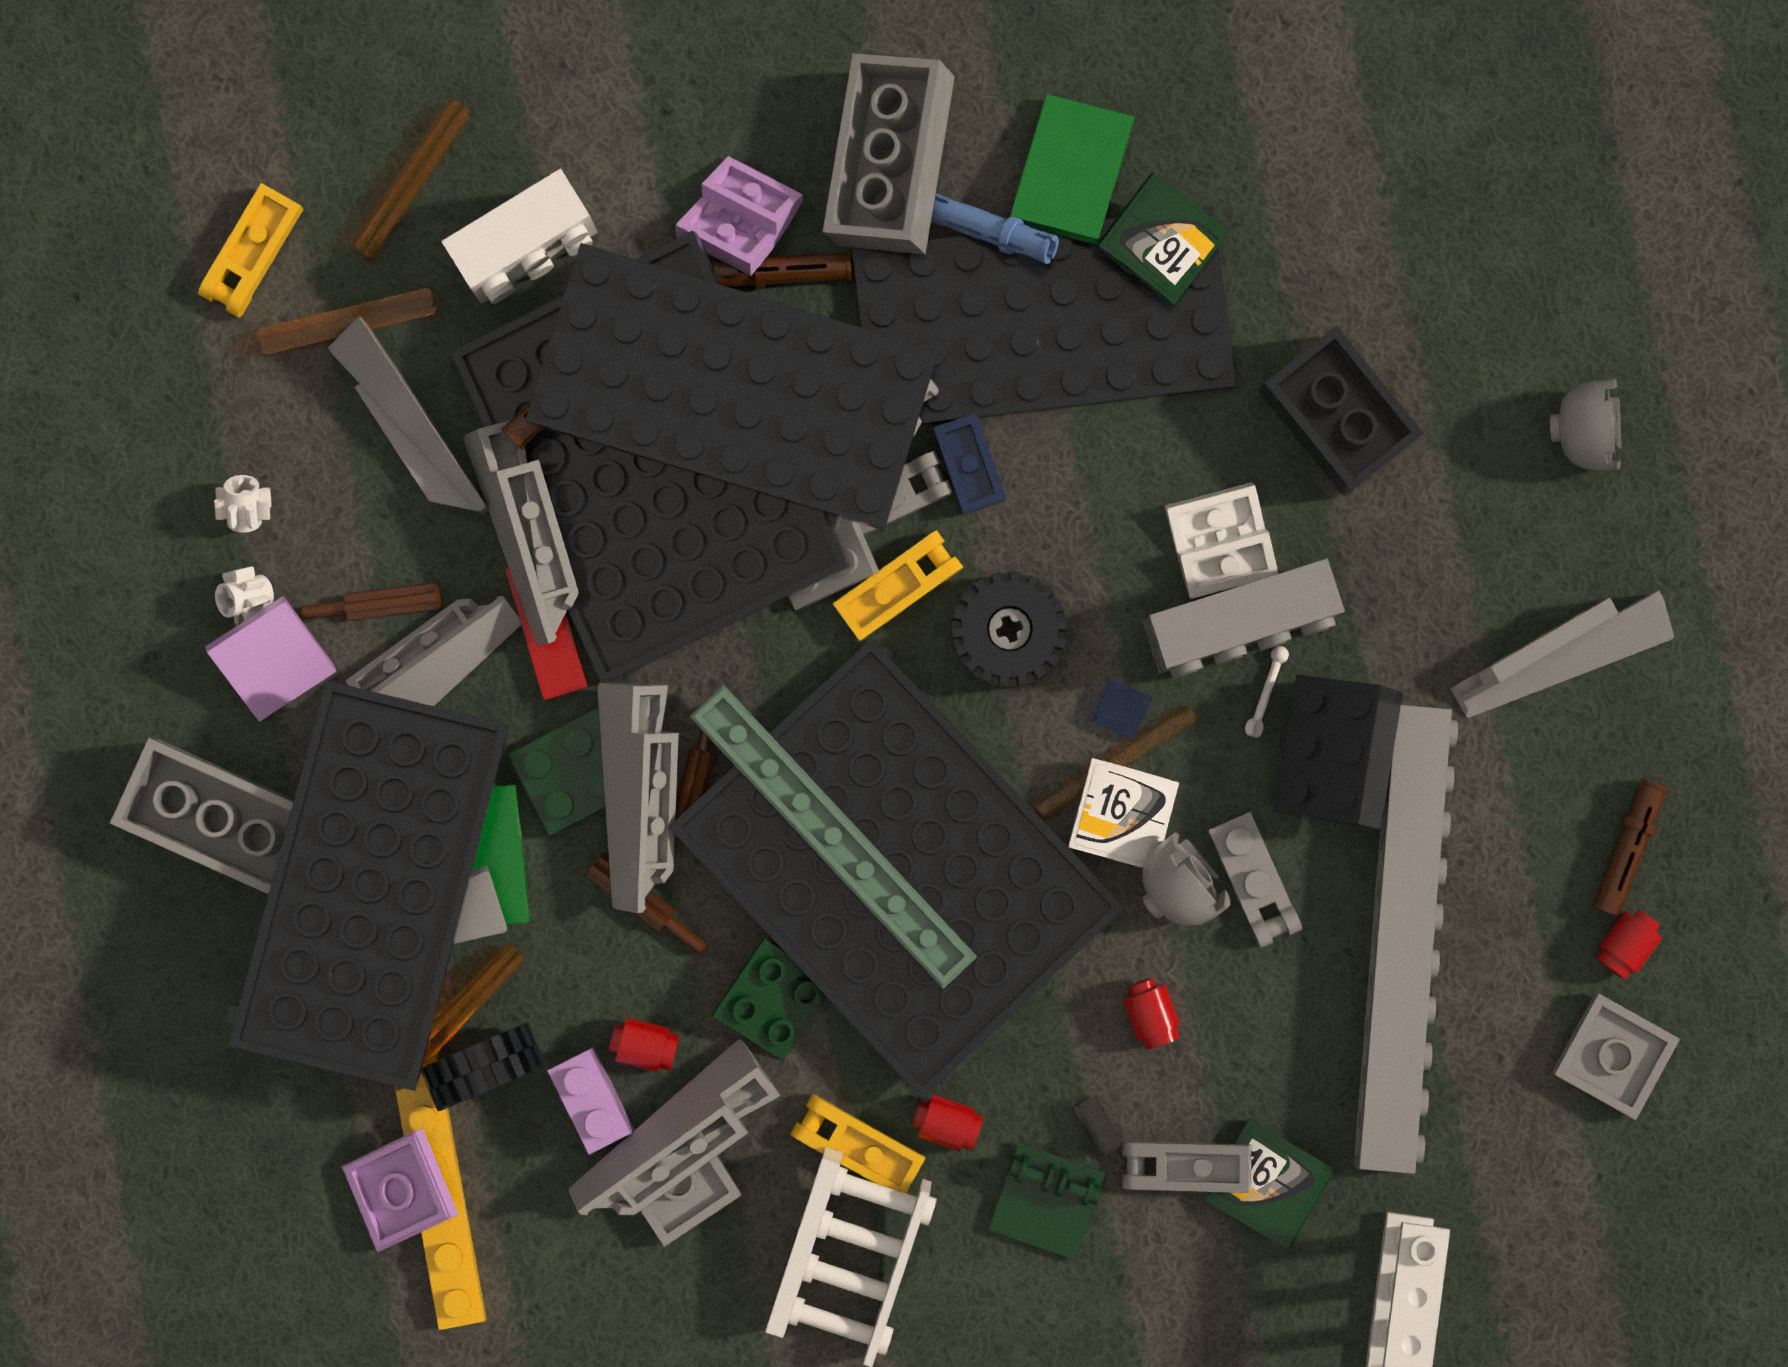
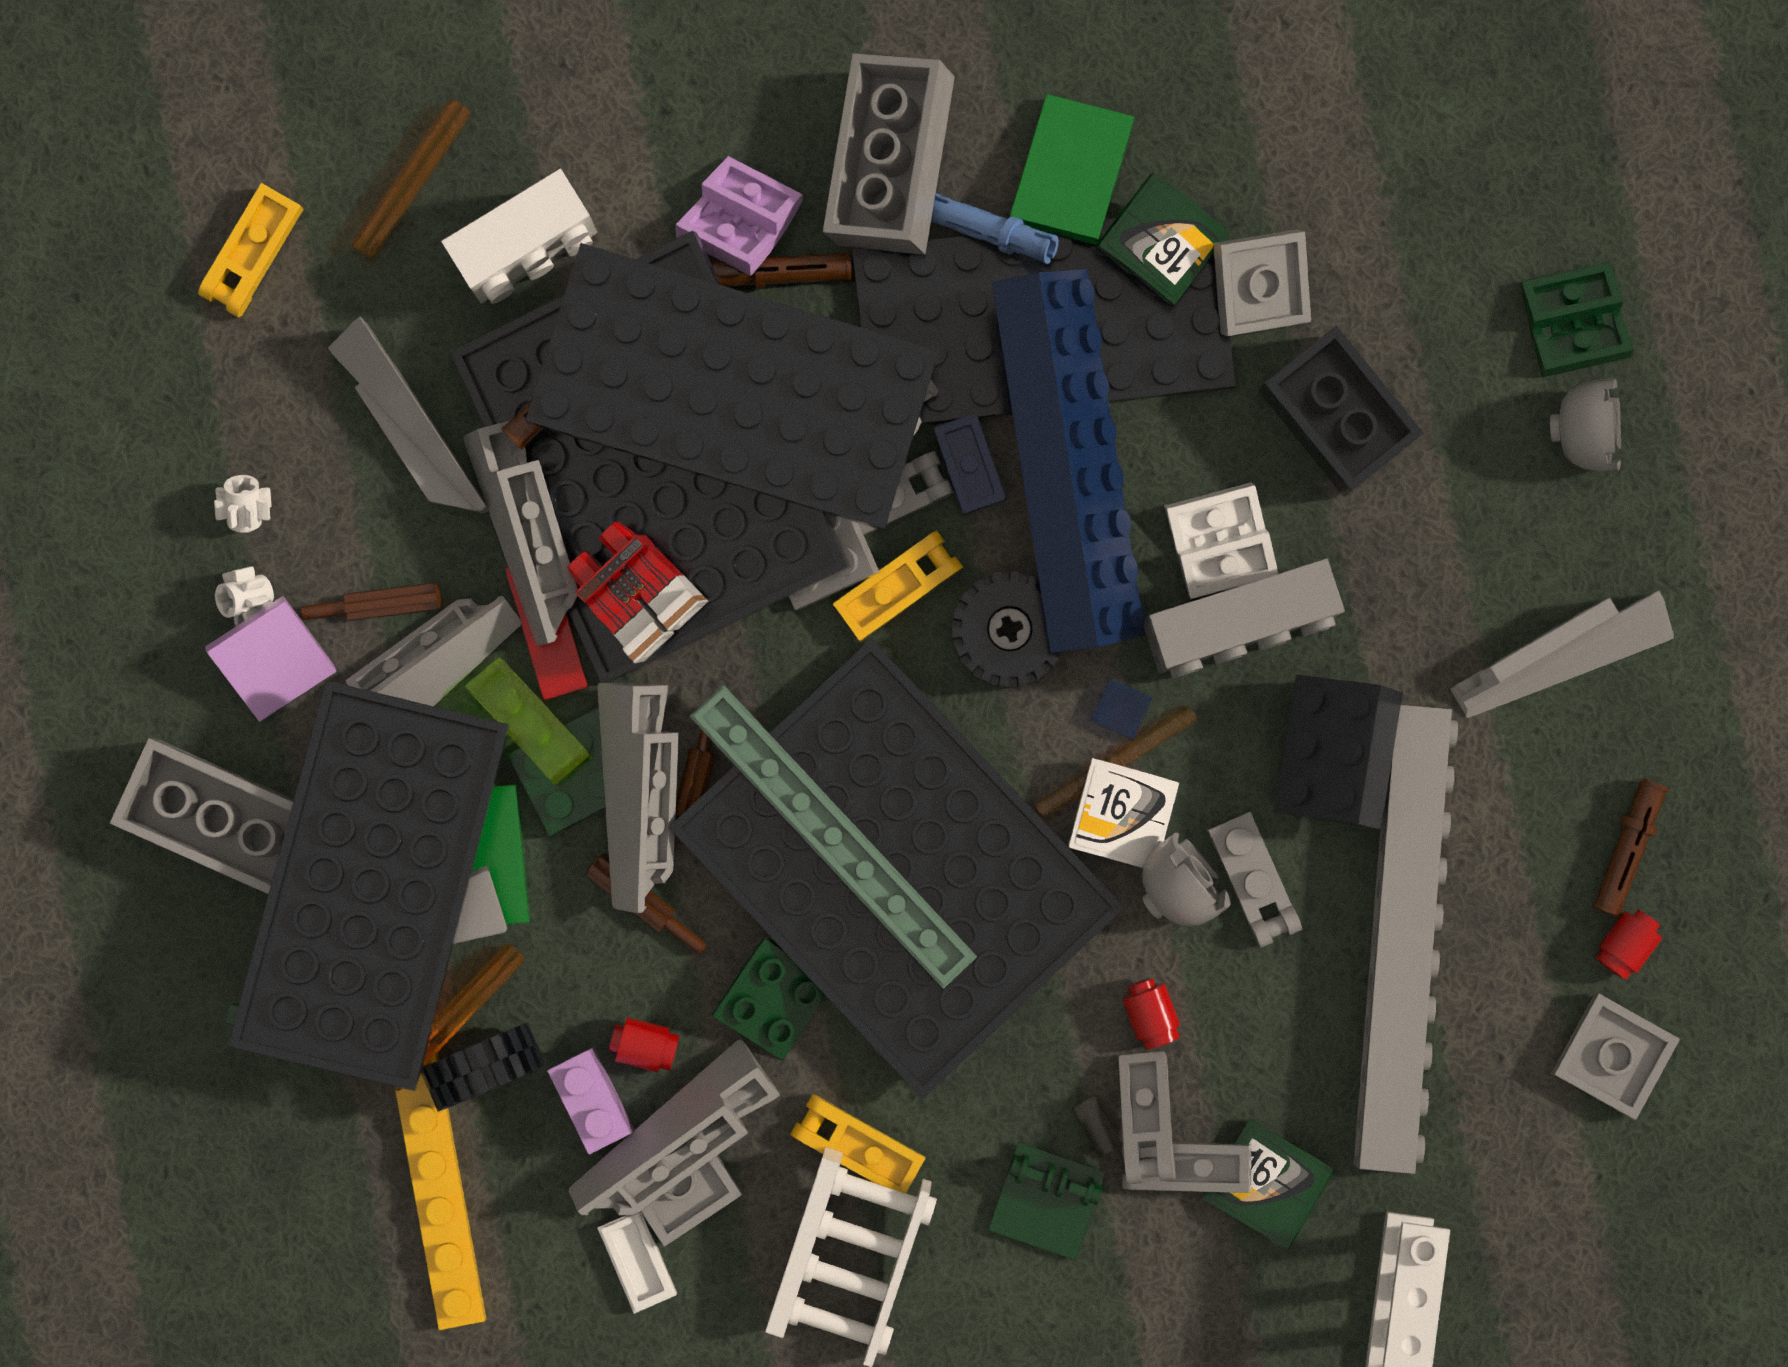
clear orange axle [257,288,437,354] -> none
lavender tile [342,1129,459,1252] -> none
red brick [912,1093,984,1152] -> none
white hinge [1245,646,1289,738] -> none
none -> clear neon green plate [465,656,589,786]
none -> hips [567,522,708,663]
none -> white tile [598,1211,677,1314]
none -> dark blue brick [992,269,1145,653]
none -> light grey plate [1119,1051,1176,1184]
none -> light grey plate [1213,229,1311,336]
none -> dark green slope [1521,262,1634,377]

